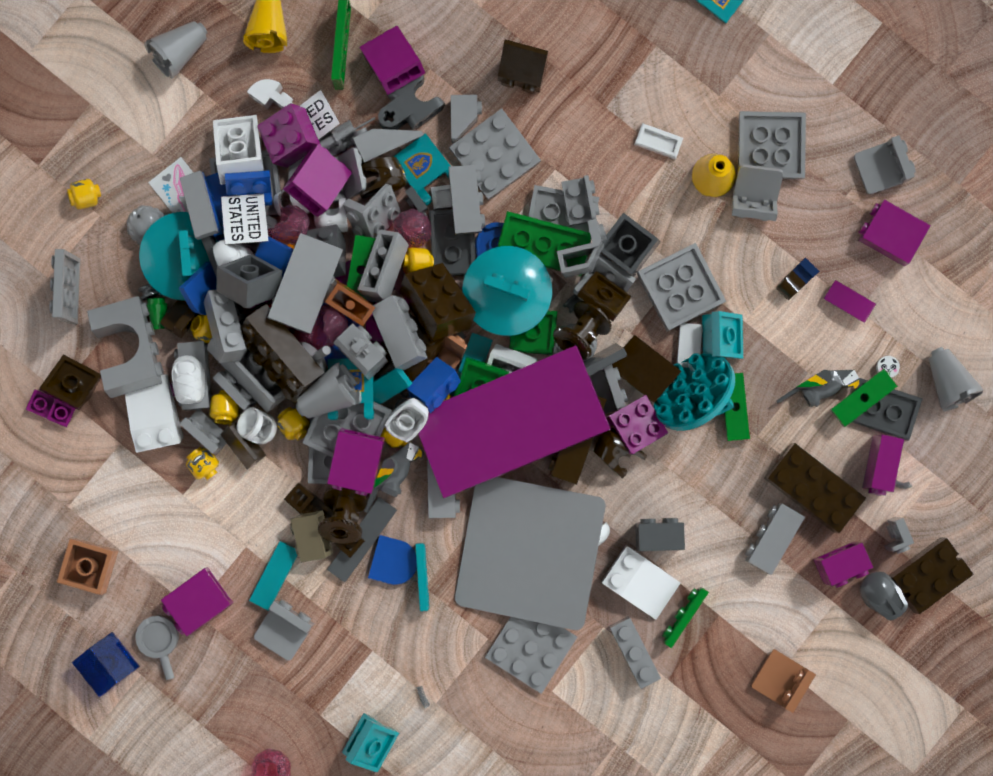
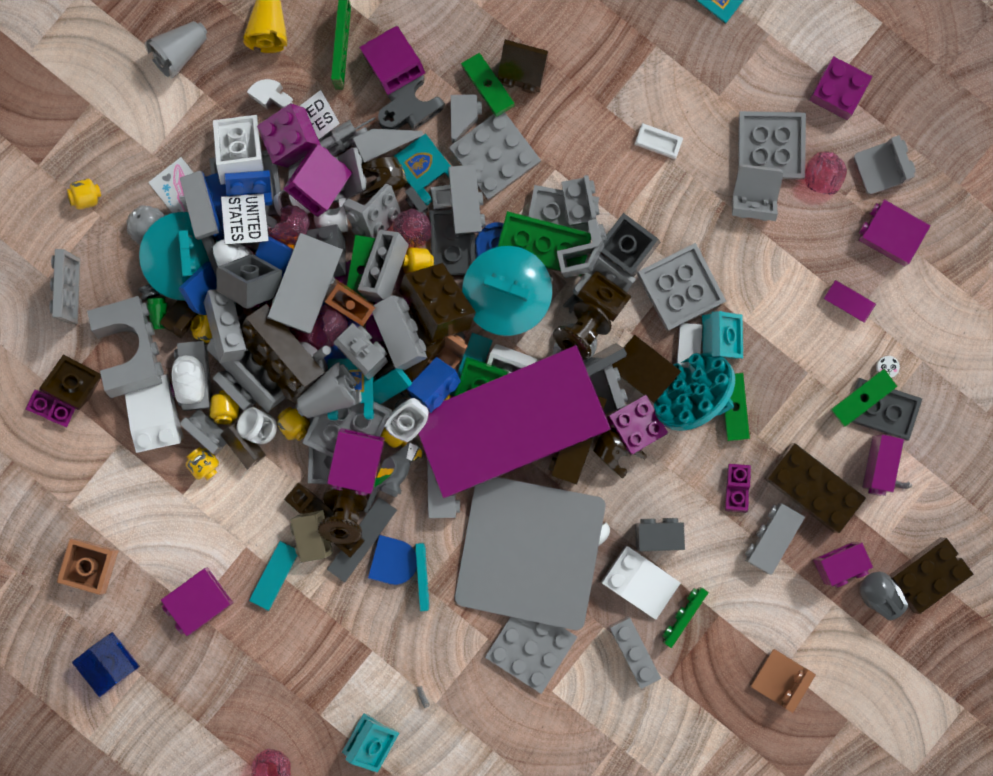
light grey piece [135,615,179,680] -> none
light grey bracket [254,599,314,660] -> none
green tile [509,310,558,356] -> none
yellow cone [692,154,736,197] -> none
leg [776,257,820,300] -> none
dark grey animal [776,370,860,407] -> none
light grey bracket [884,517,914,554] -> none
light grey cone [929,347,983,411] -> none
none -> green tile [461,52,515,117]
none -> magenta slope [725,464,751,513]
none -> clear pink hair [805,151,847,195]
none -> magenta brick [808,56,873,120]

